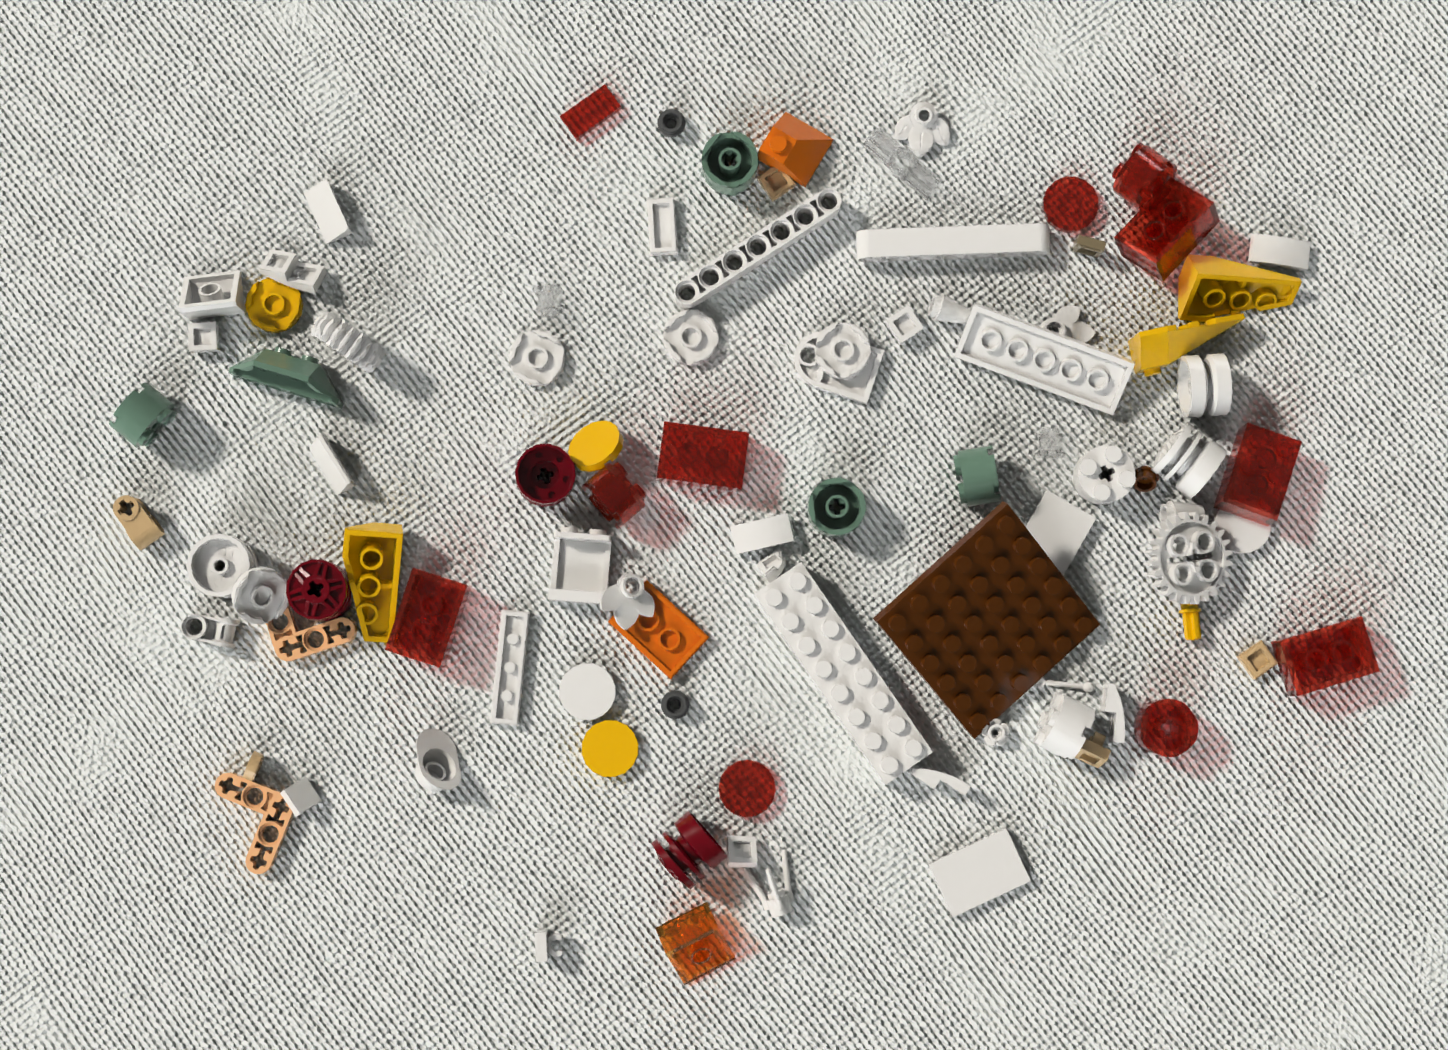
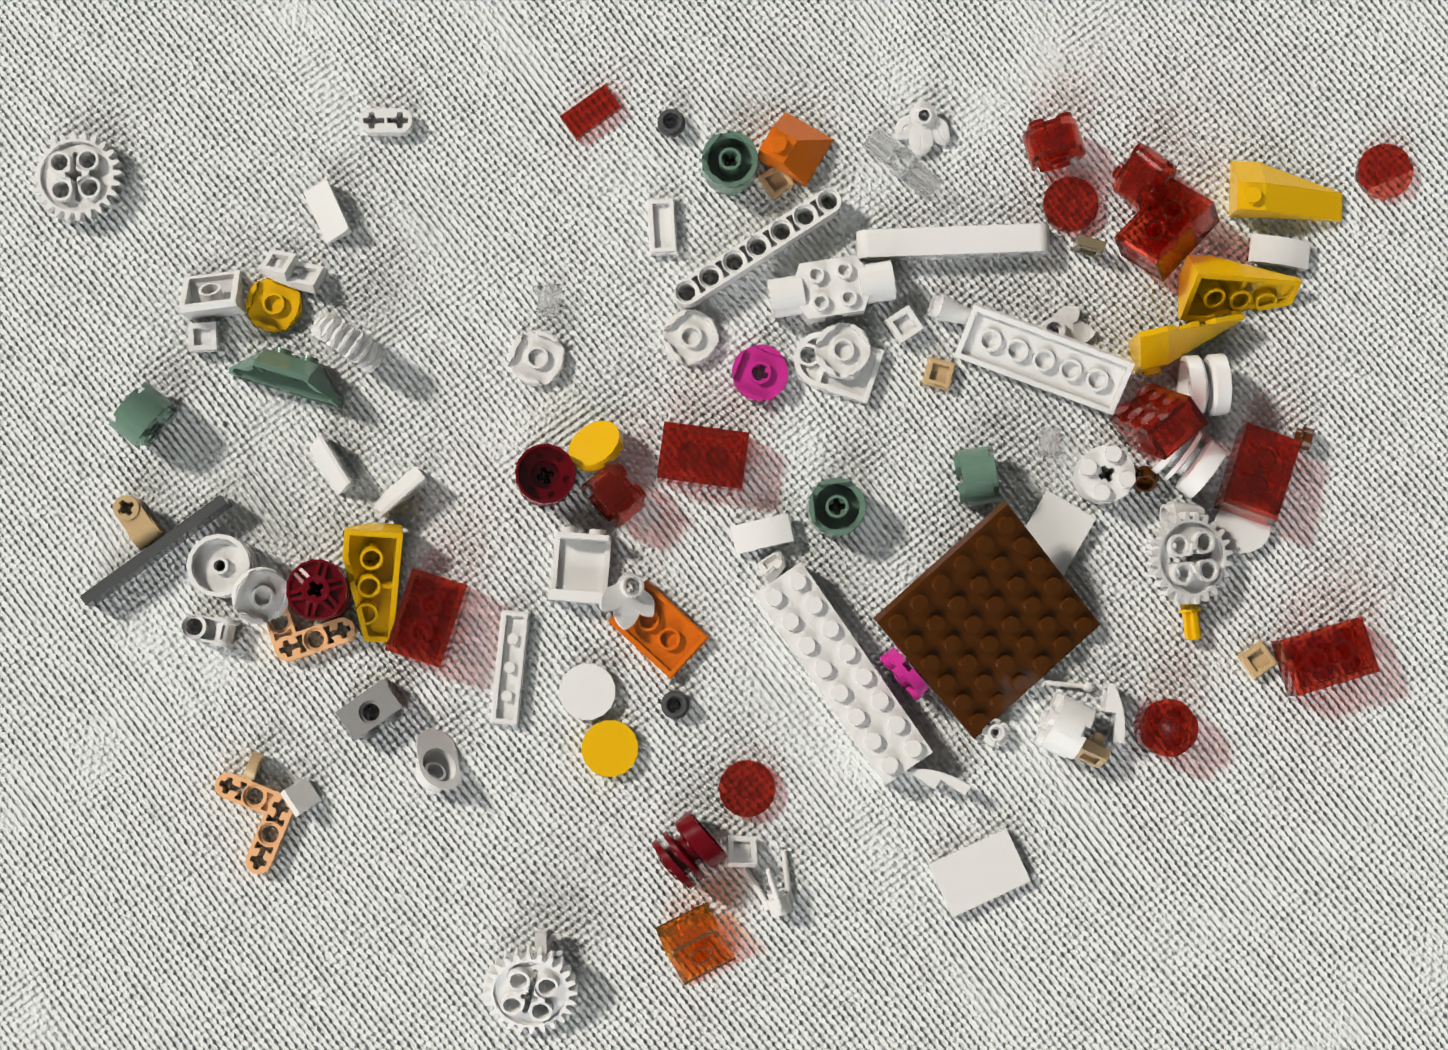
none -> white gear [30,131,125,224]
none -> dark grey tile [80,495,233,607]
none -> light grey brick [335,679,406,742]
none -> white beam [359,108,414,137]
none -> white slope [374,466,429,518]
none -> white gear [482,945,578,1034]
none -> dark pink plate [732,344,789,402]
none -> white brick [767,255,896,325]
none -> dark pink plate [879,647,929,702]
none -> tan tile [921,356,957,392]
none -> clear red brick [1022,112,1086,172]
none -> clear red brick [1109,383,1209,460]
none -> yellow wedge [1229,161,1342,222]
none -> reddish brown plate [1292,424,1315,451]
none -> clear red tile [1355,143,1414,200]

